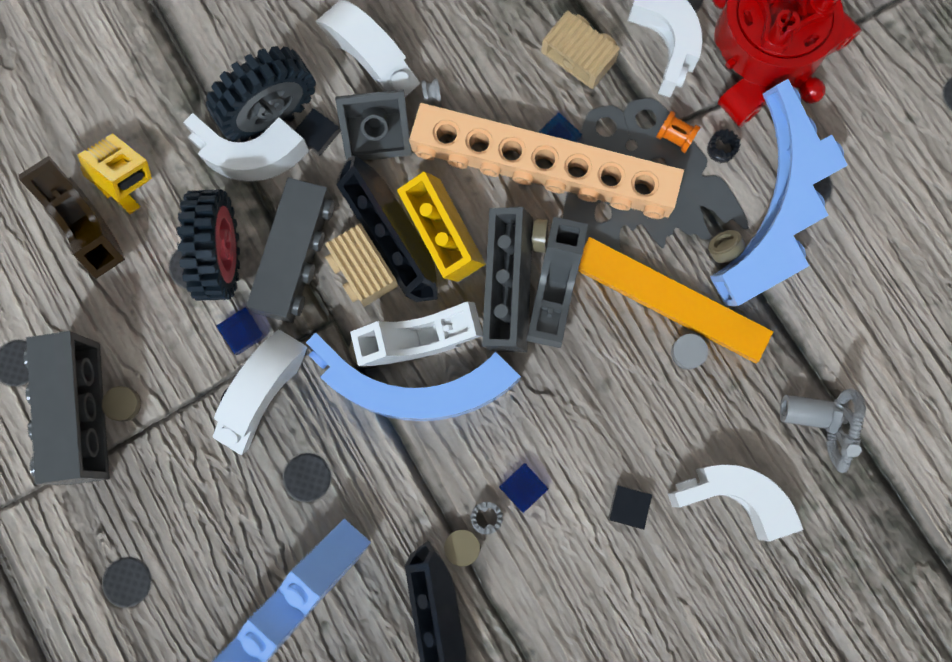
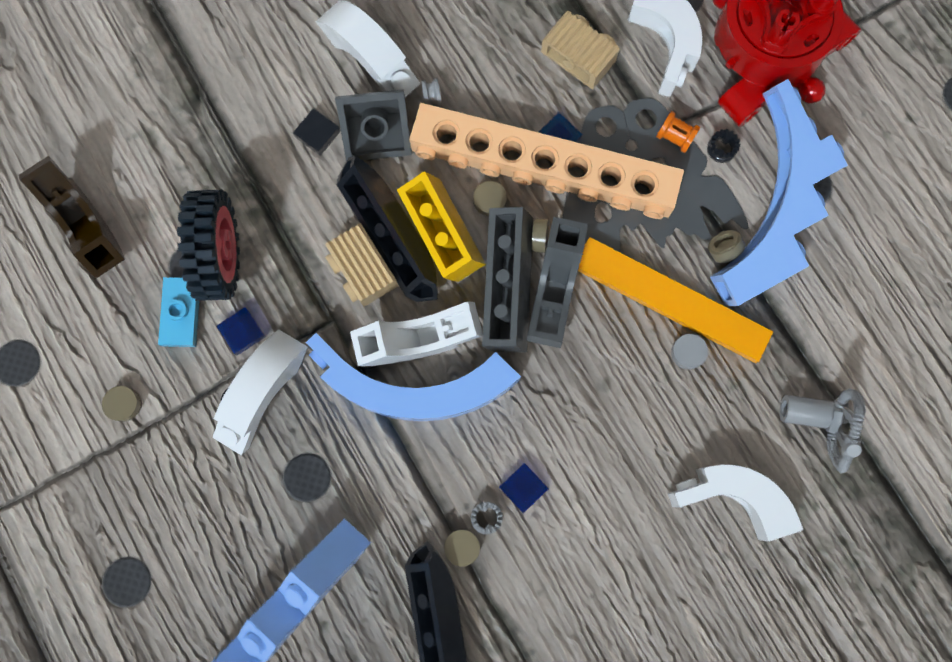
dark grey brick [23,331,110,485] -> none
yellow piece [77,133,152,214] -> none
white arch [183,113,309,181] -> none
black wheel [206,46,316,142] -> none
dark grey brick [246,177,335,324] -> none
black tile [608,485,652,530] -> none
none -> medium azure plate [158,277,199,347]
none -> dark tan tile [473,181,507,216]

